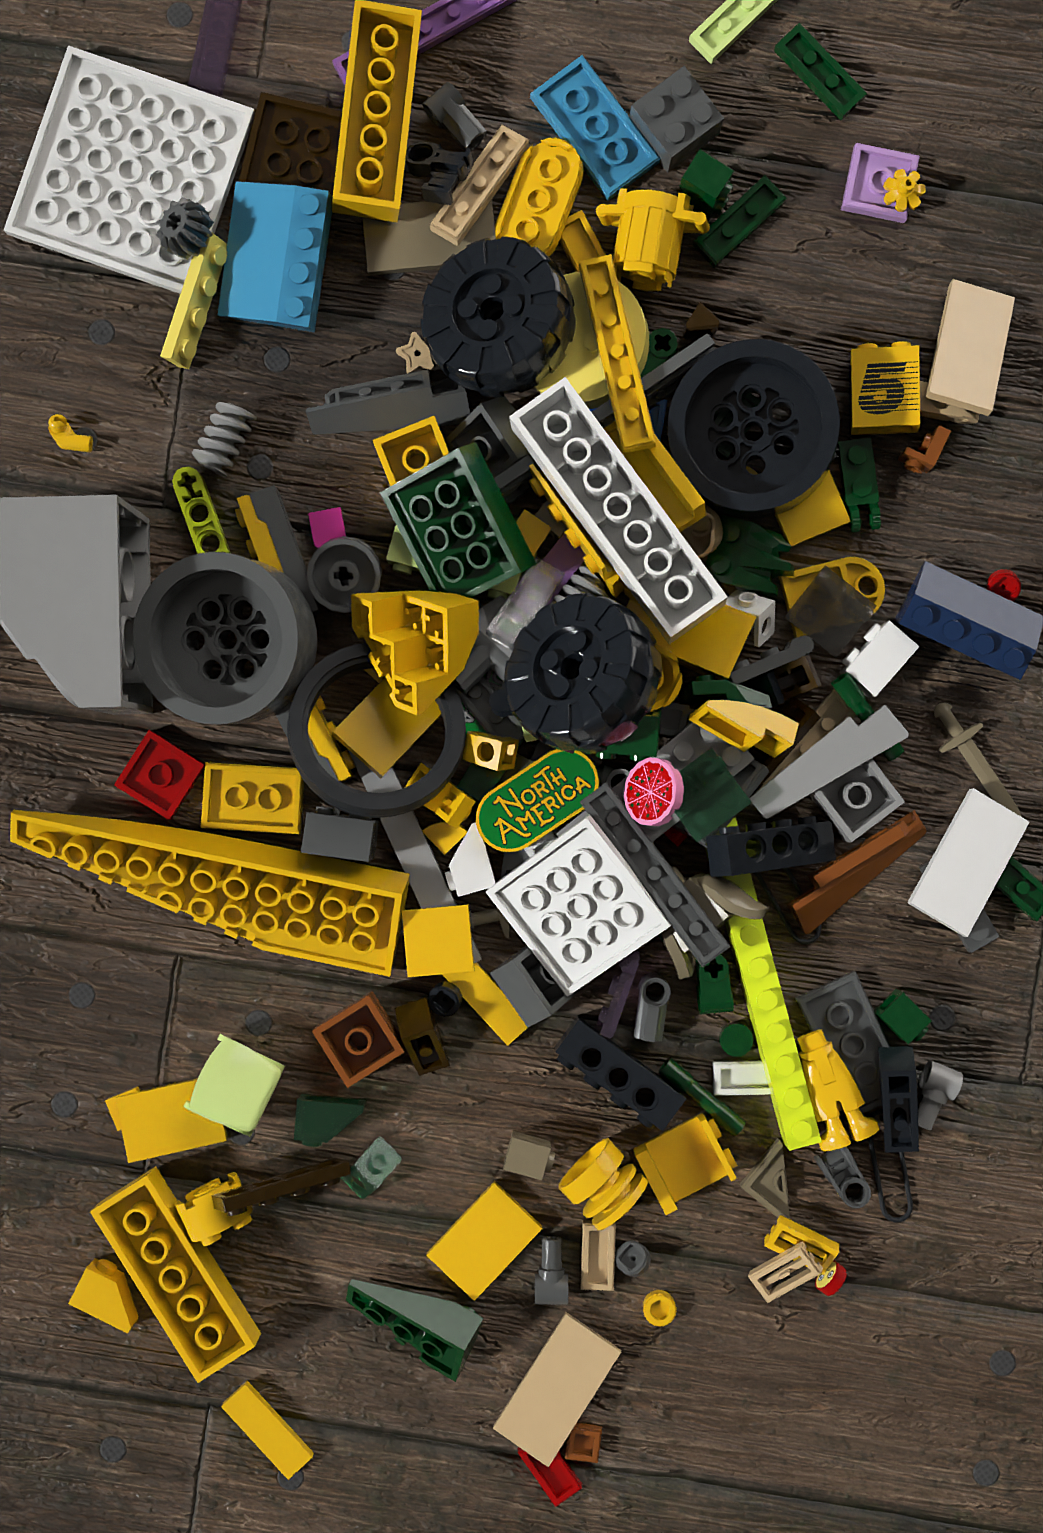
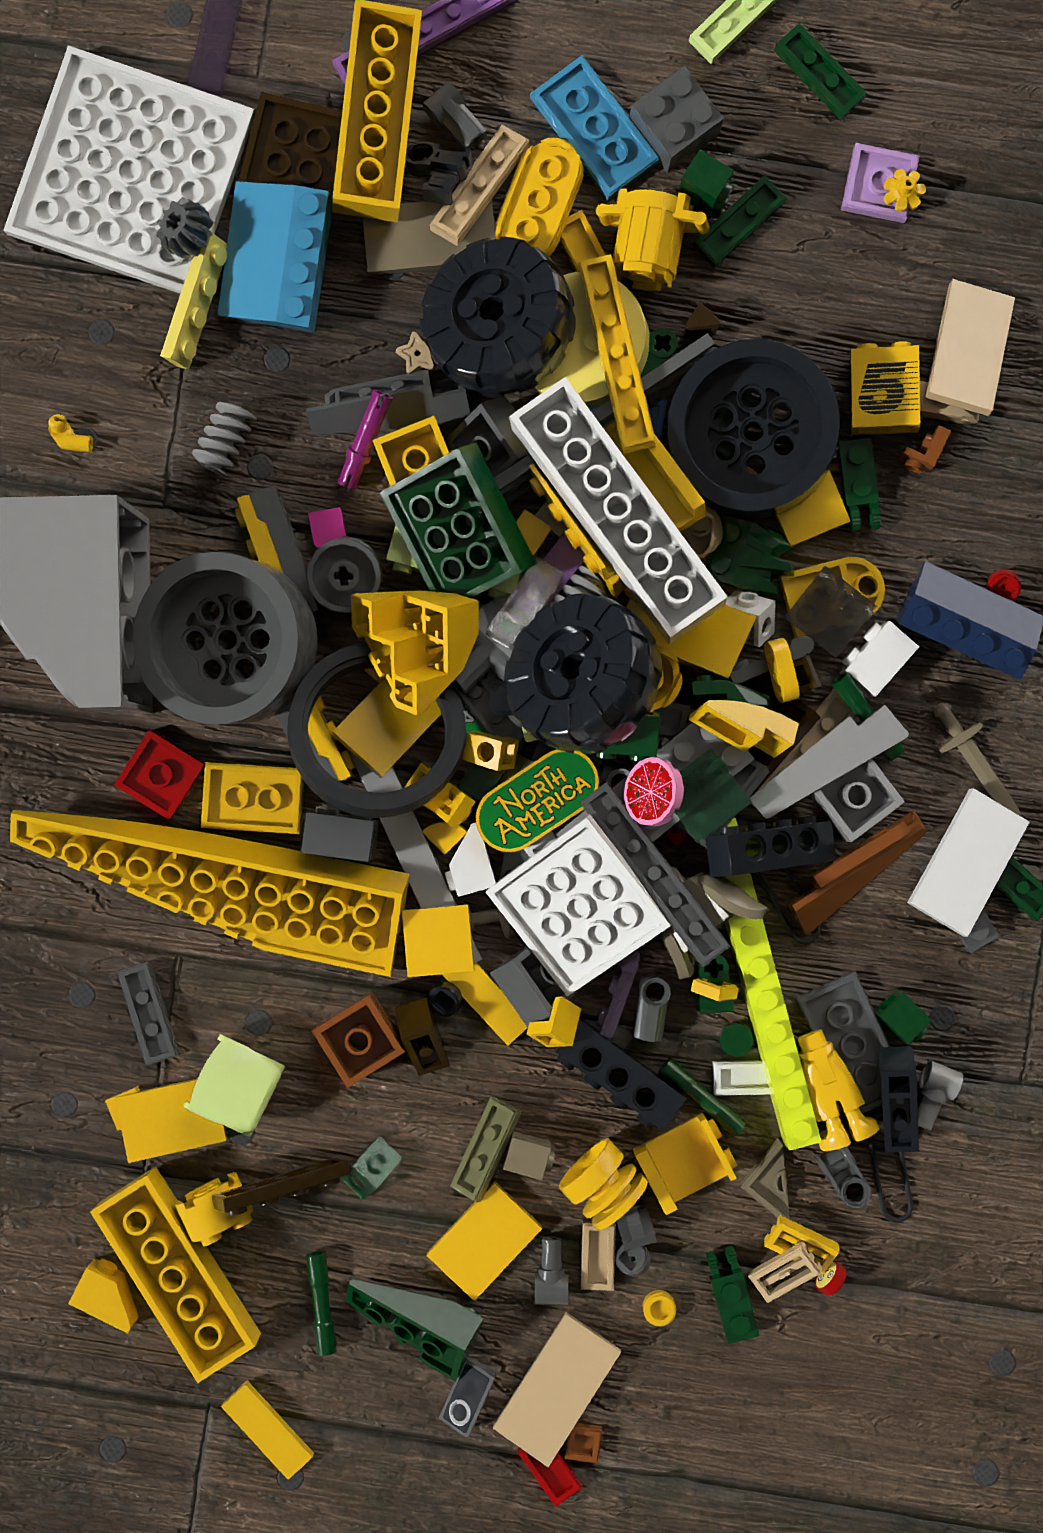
neon yellow beam [172,467,231,554] -> none
clear green slope [294,1094,367,1147] -> none
none -> dark grey tile [117,960,180,1066]
none -> dark green piece [306,1251,337,1356]
none -> magenta pin [337,389,393,490]
none -> slope [439,1357,495,1438]
none -> olive tile [450,1096,522,1202]
none -> yellow panel [527,996,581,1047]
none -> dark grey tile [617,1204,657,1251]
none -> yellow tile [691,978,739,1001]
none -> dark green hinge [706,1246,760,1344]
none -> yellow beam [764,638,800,703]

